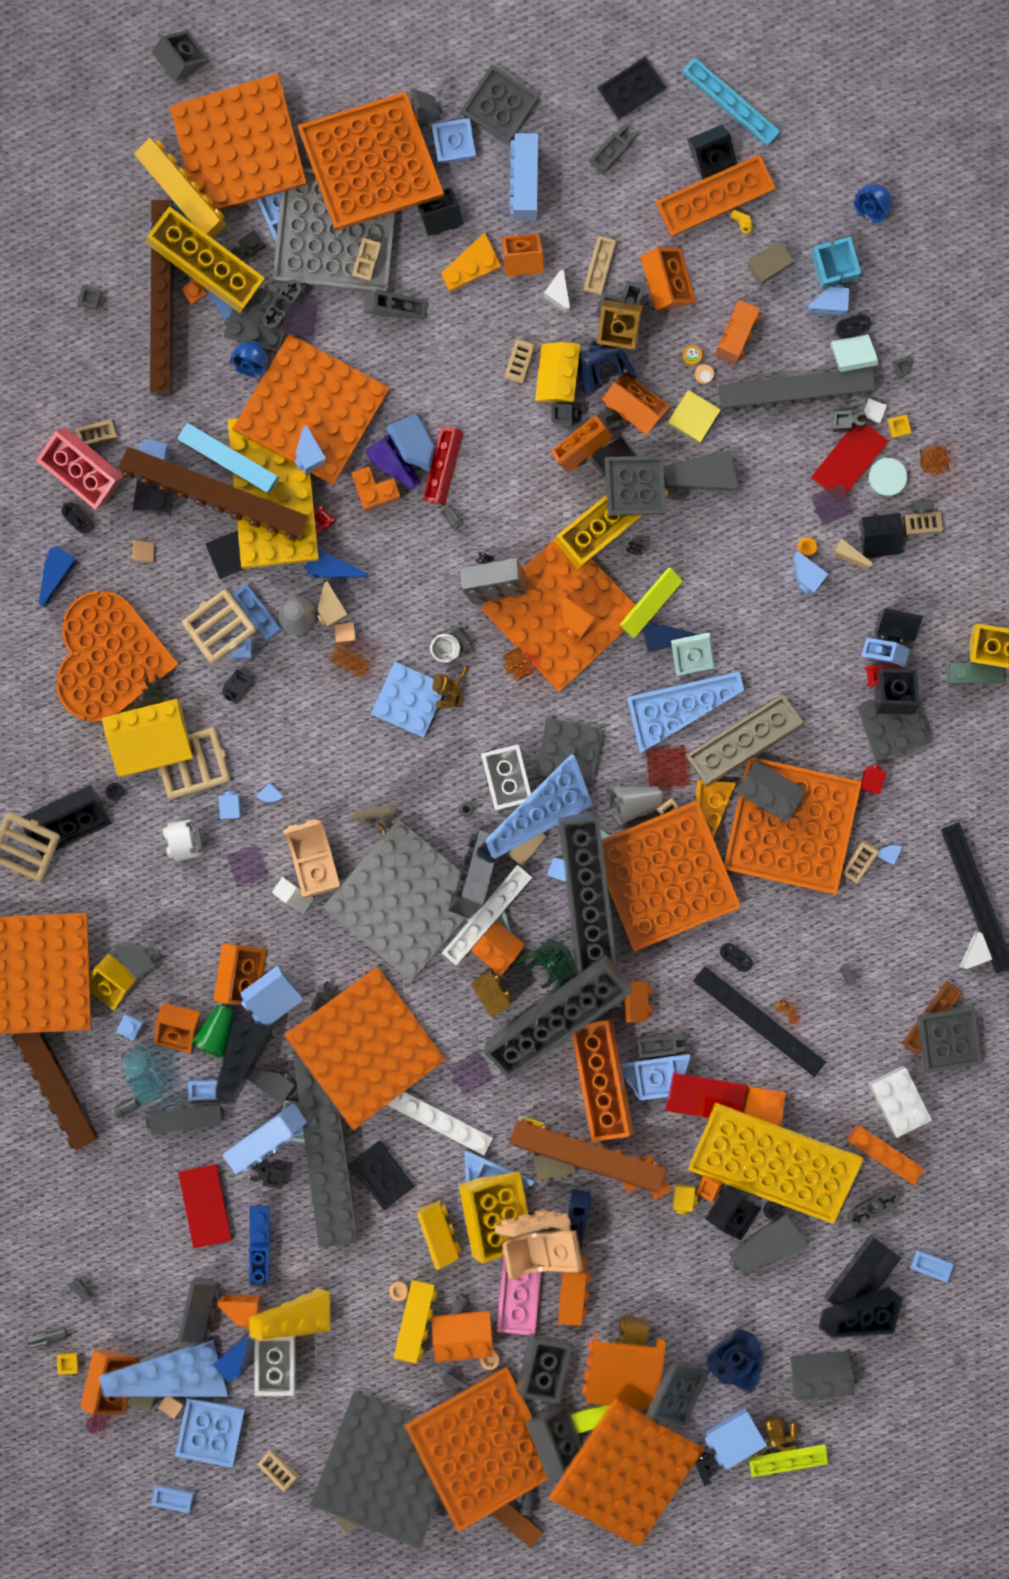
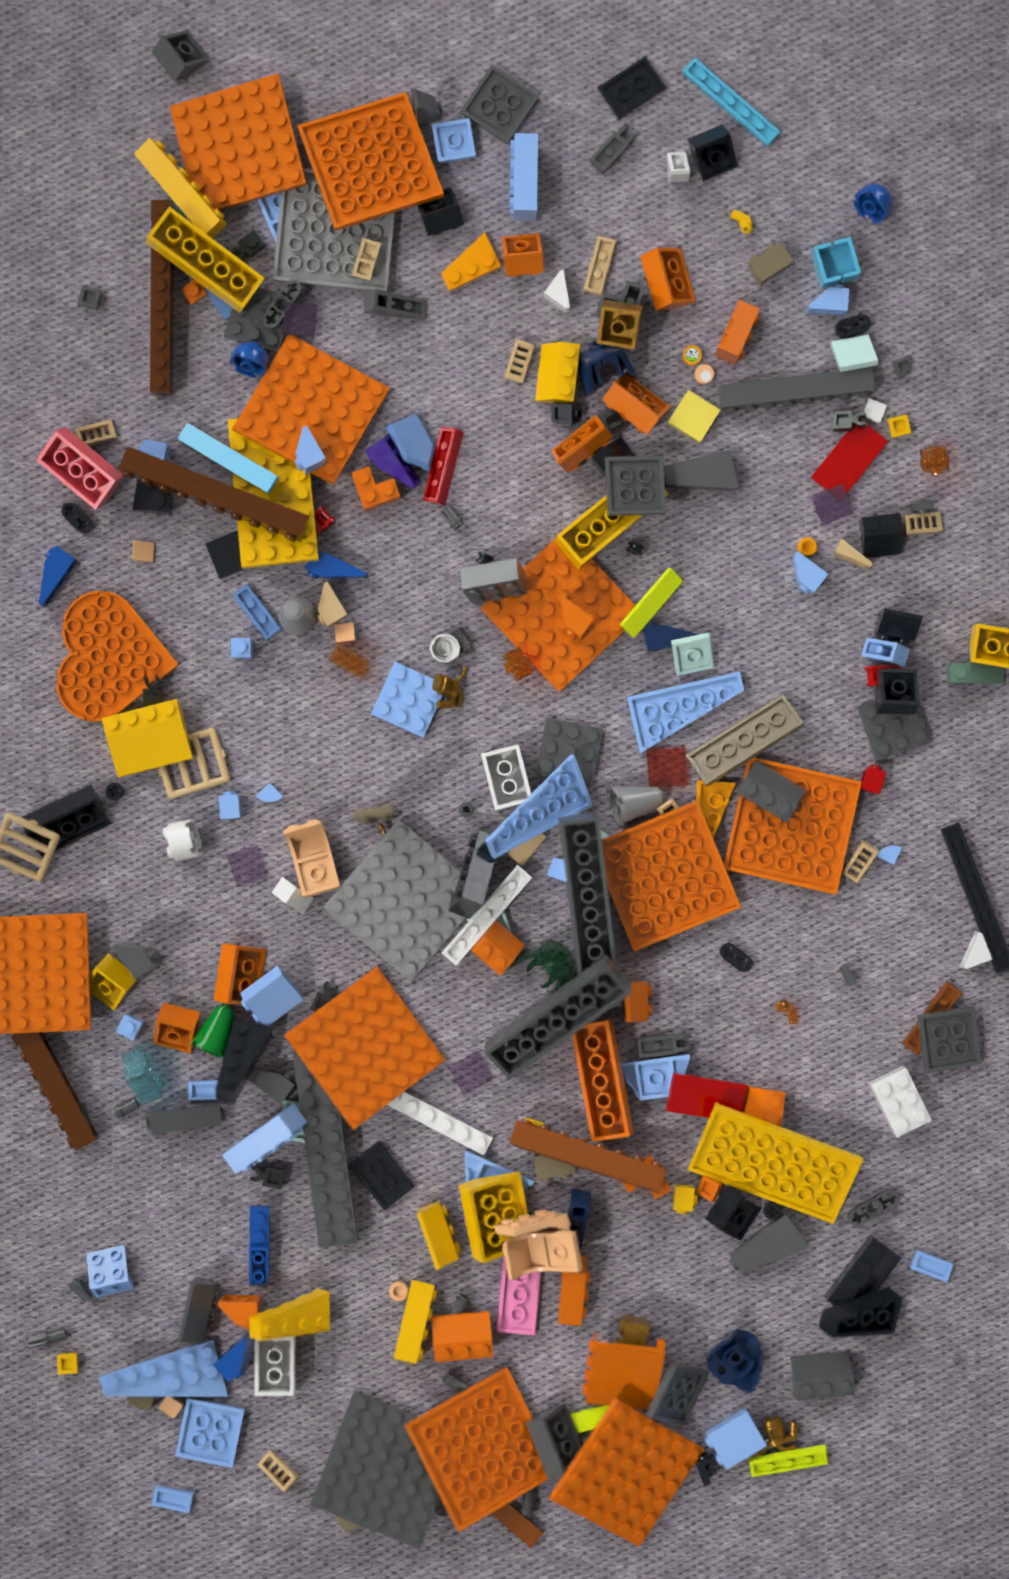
orange slope [80,1350,138,1415] -> none
clear pink bush [86,1415,105,1434] -> none
red tile [178,1164,232,1249] -> none
tan bar [182,589,256,664] -> none
black bracket [222,669,253,704] -> none
pearl gold brick [471,971,512,1018] -> none
light nougat tile [480,1350,499,1370] -> none
dark grey brick [516,1333,572,1404] -> none
orange plate [655,154,776,238] -> none
black plate [693,966,826,1077] -> none
orange brick [846,1124,925,1186] -> none
light aqua tile [868,458,907,496] -> none
none -> light blue bracket [87,1245,134,1298]
none -> white slope [667,152,690,183]

